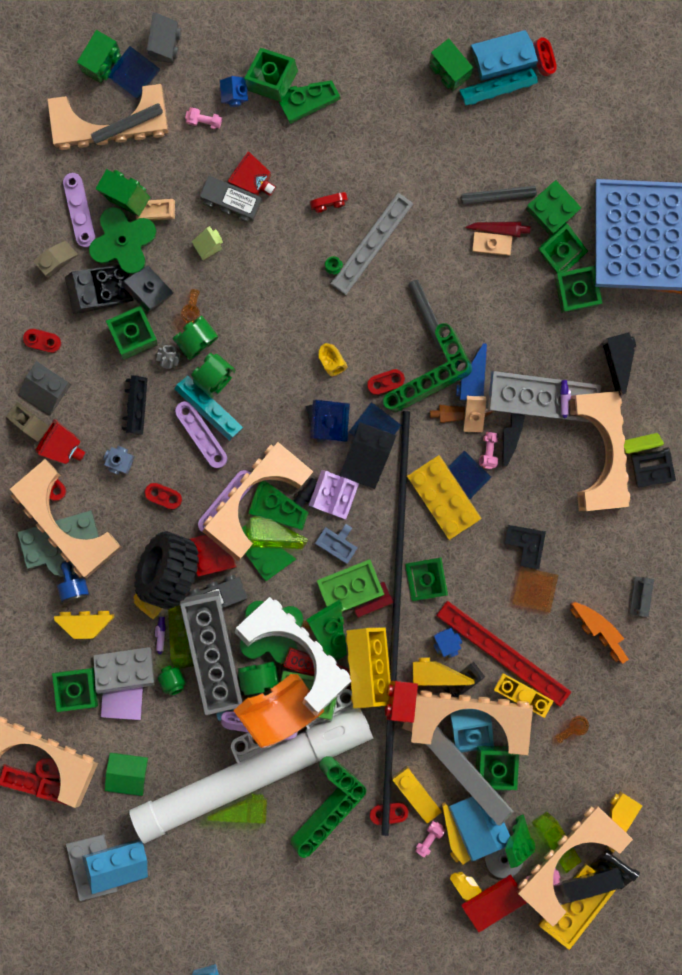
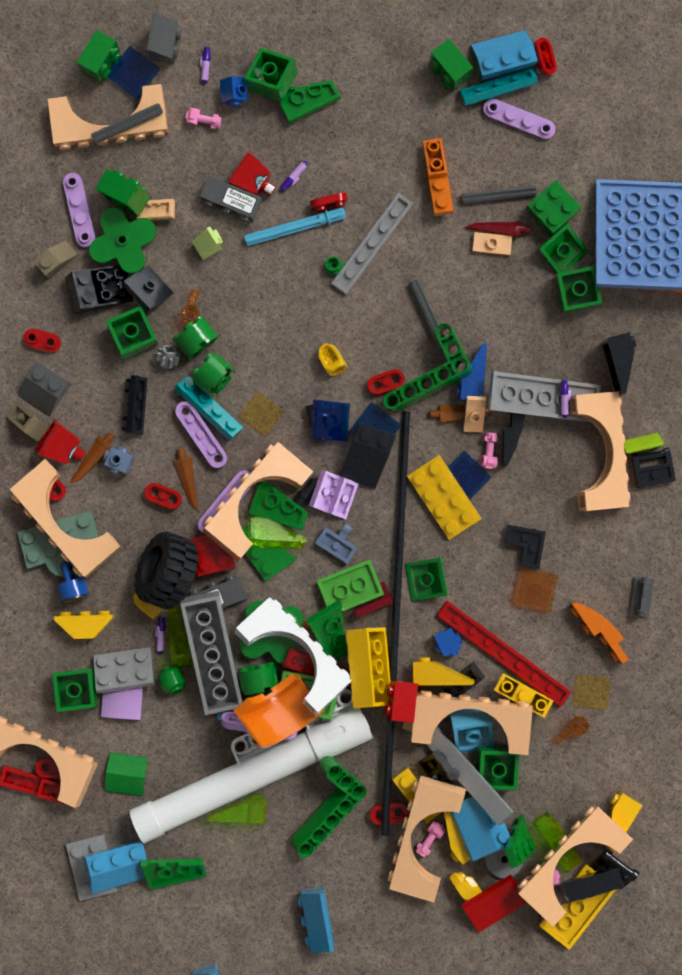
none -> dark orange bar [70,432,115,483]
none -> green wing [140,858,207,890]
none -> dark orange bar [174,448,199,513]
none -> piece [200,47,211,85]
none -> clear yellow piece [239,391,285,436]
none -> medium azure axle [244,207,346,246]
none -> piece [280,161,307,191]
none -> dark azure slope [298,886,334,952]
none -> light nougat arch [388,776,466,903]
none -> black plate [418,749,460,783]
none -> orange slope [423,138,453,216]
none -> lavender plate [483,99,555,140]
none -> clear yellow piece [573,674,611,710]

